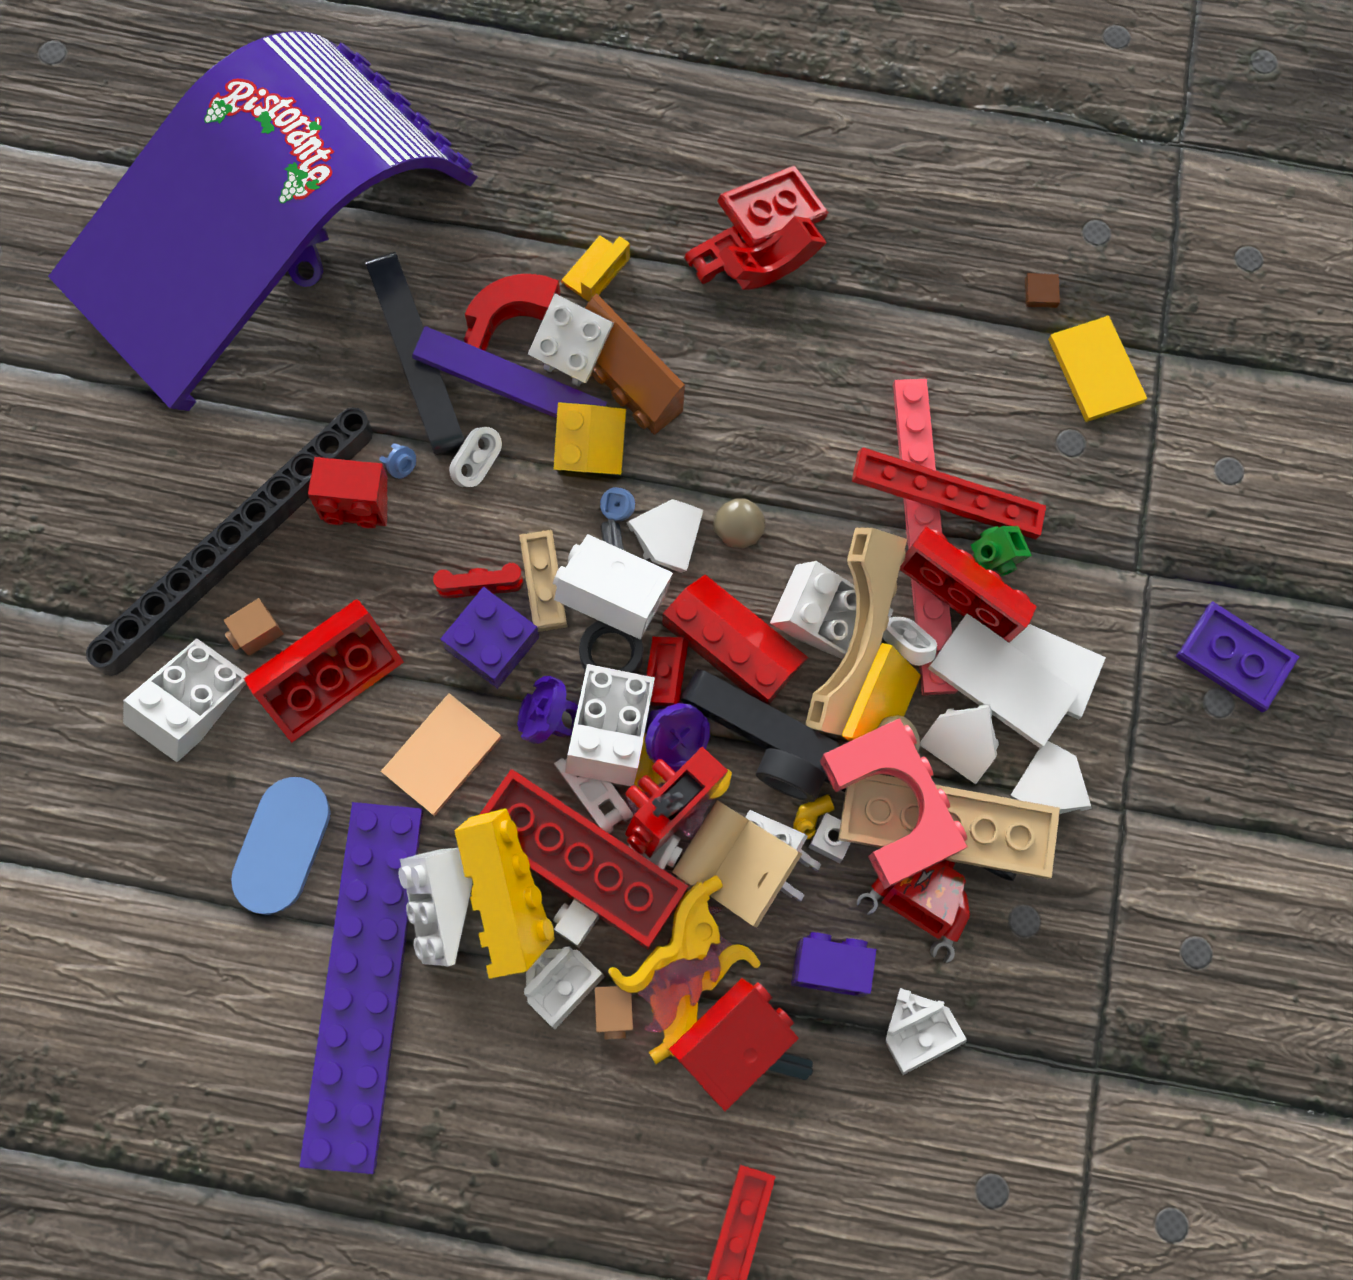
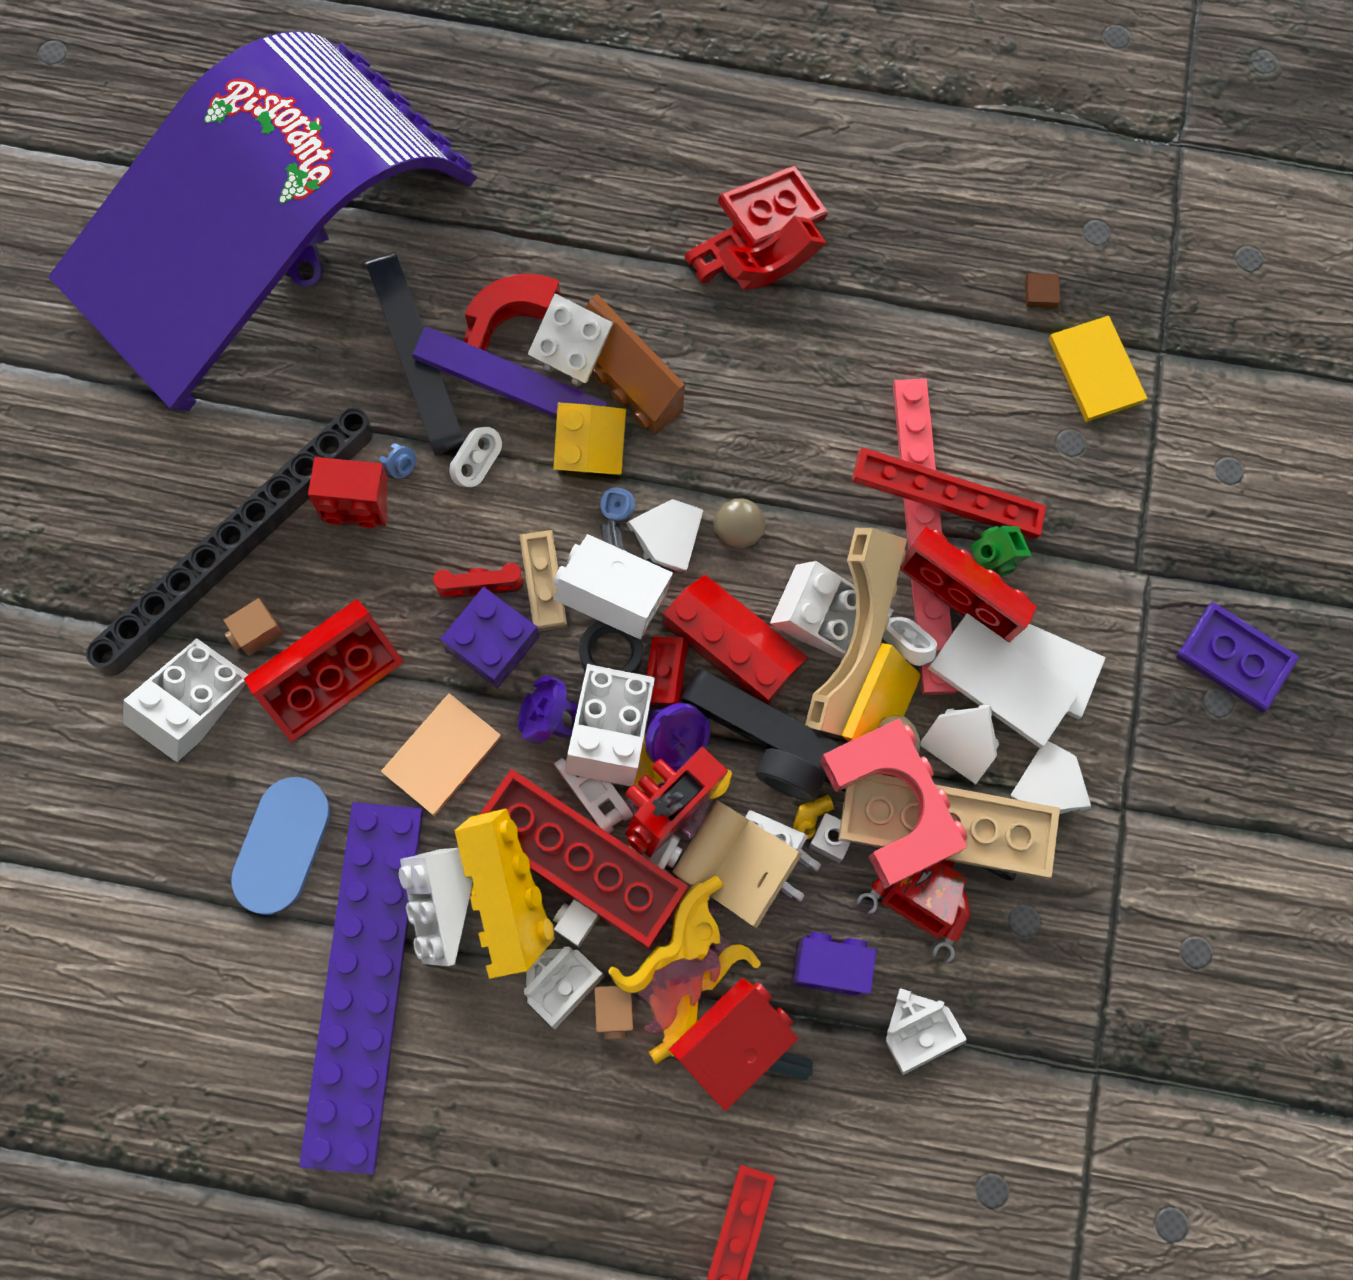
yellow panel [562,236,630,302] -> none

